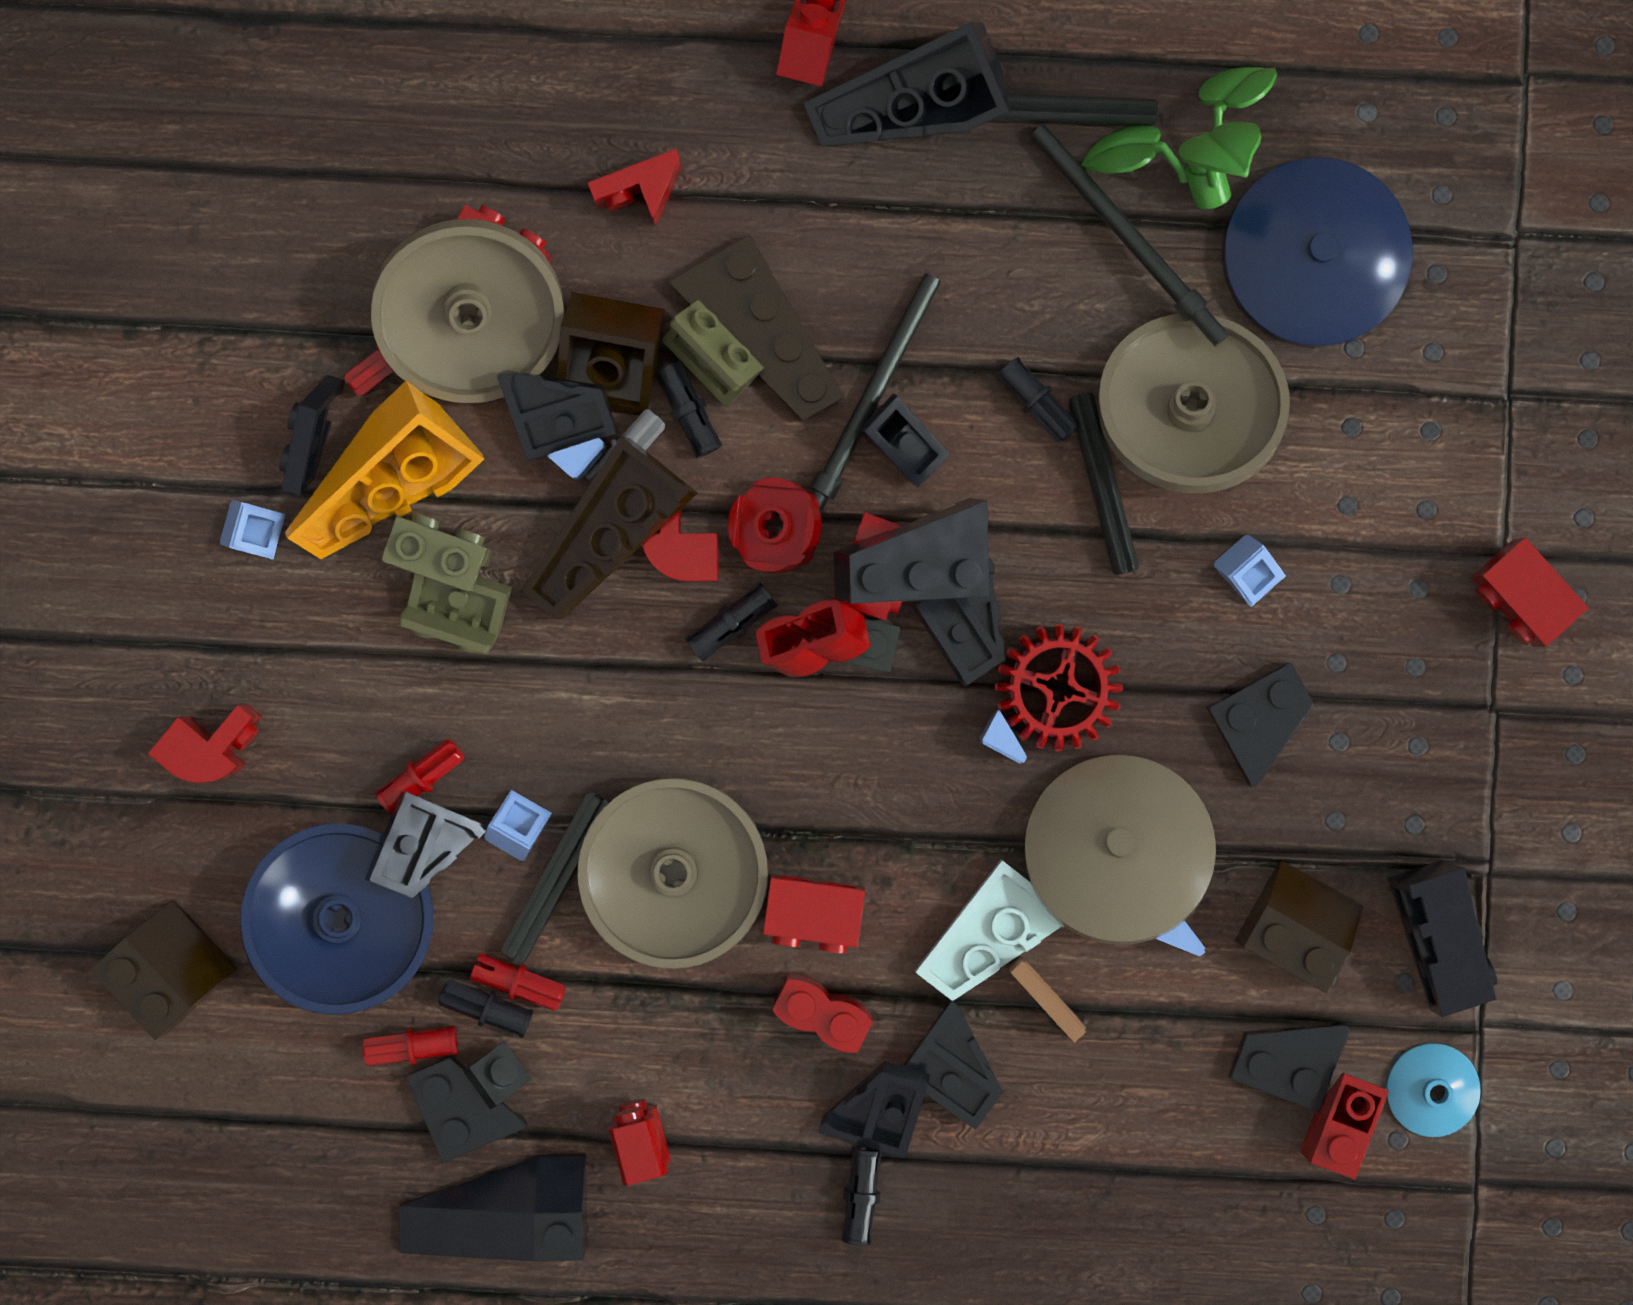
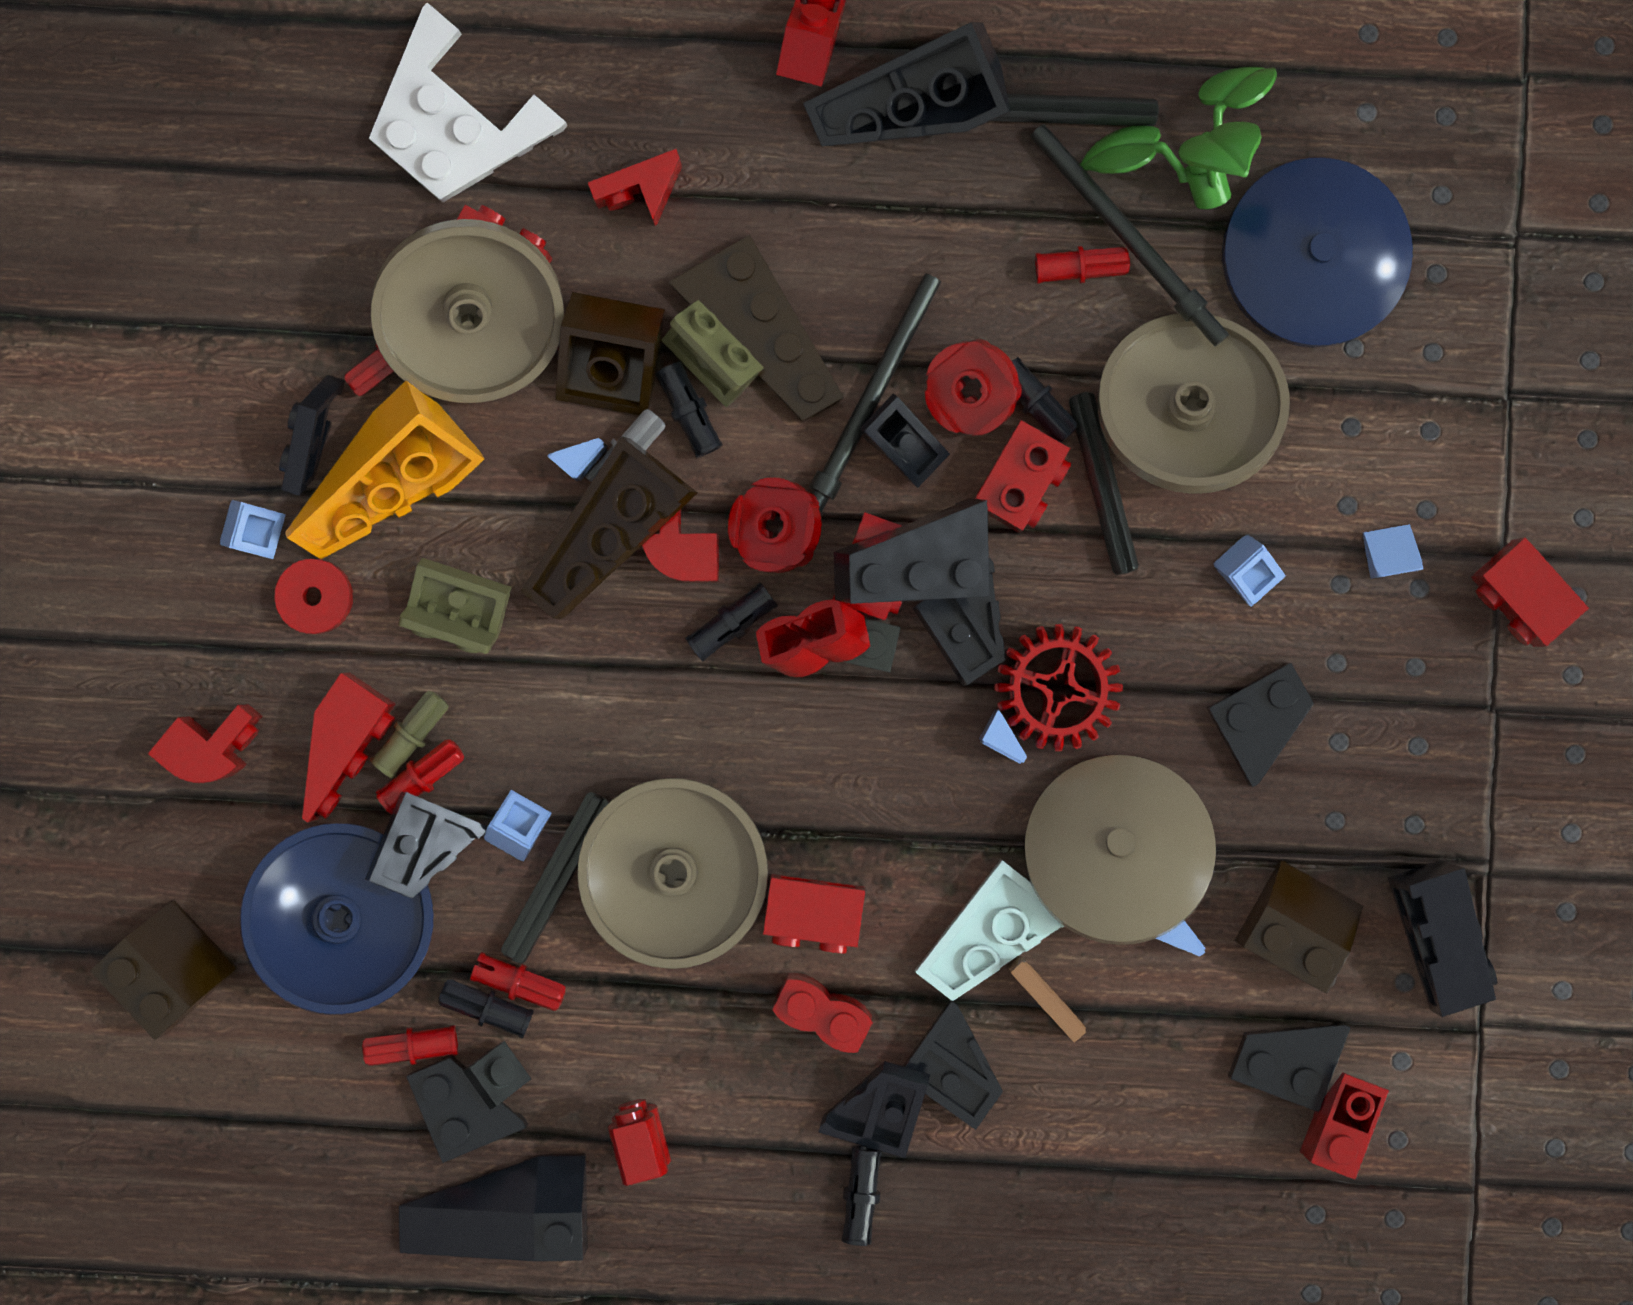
olive bracket [382,512,494,592] -> none
black wing [497,370,618,461] -> none
medium azure dish [1386,1043,1480,1137] -> none
none -> red piece [275,559,353,634]
none -> red slope [302,672,396,823]
none -> white wing [369,3,568,203]
none -> olive axle [370,691,449,779]
none -> red plate [925,339,1022,436]
none -> red brick [974,420,1072,533]
none -> red axle [1035,246,1130,284]
none -> light blue slope [1362,524,1423,579]

